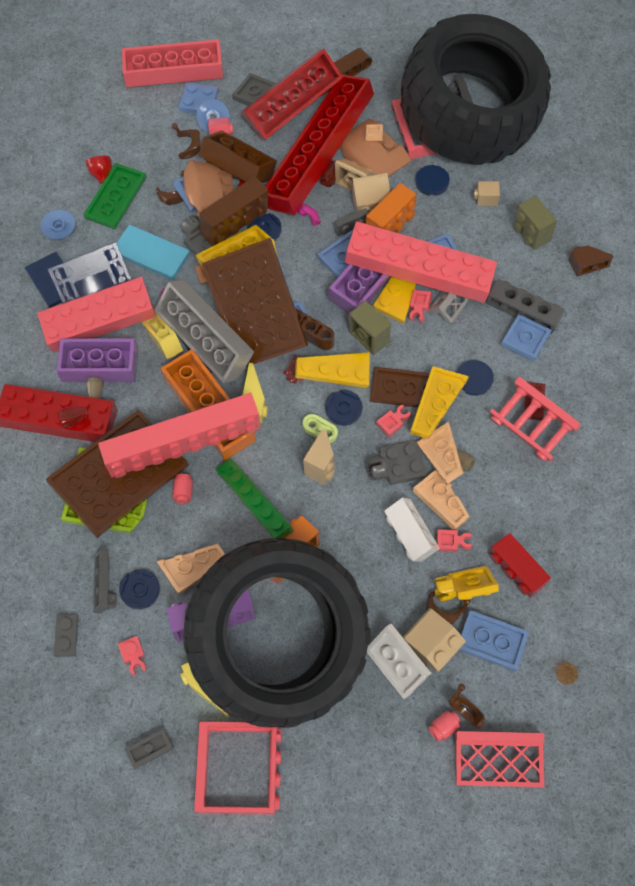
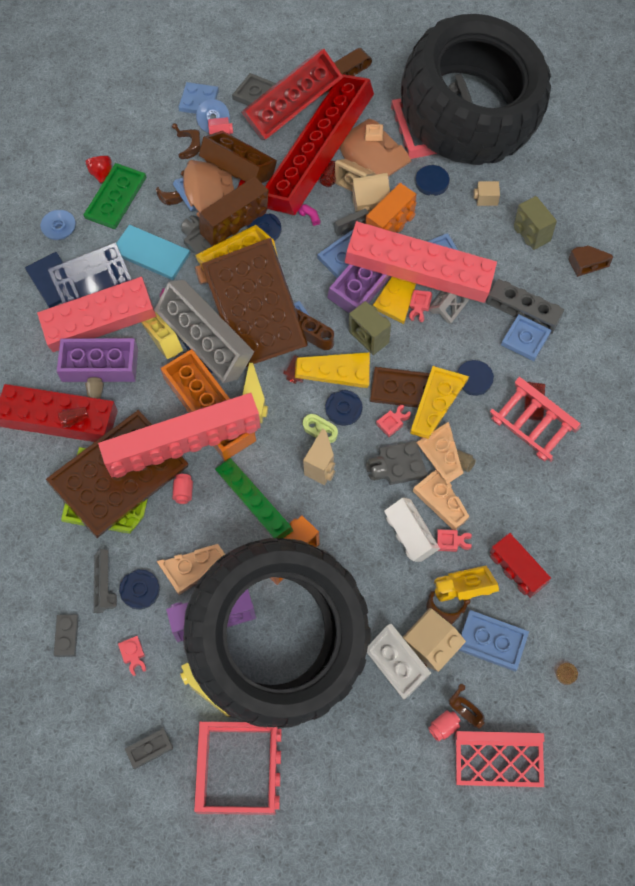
coral brick [122,39,223,87] -> none

